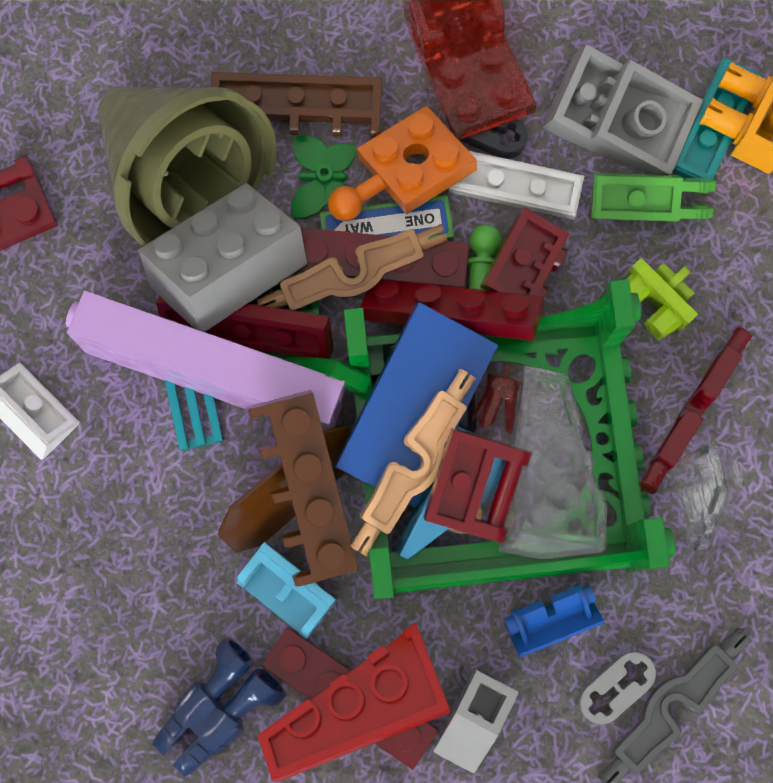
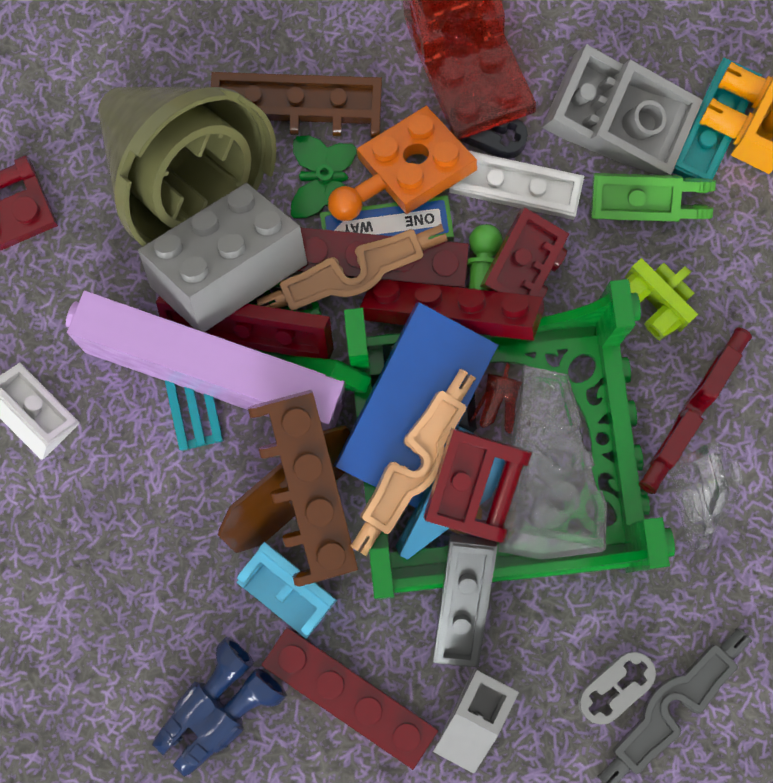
red wing [257,622,451,783] -> none
blue hinge [504,583,605,658] -> none
none -> tile [433,534,497,668]

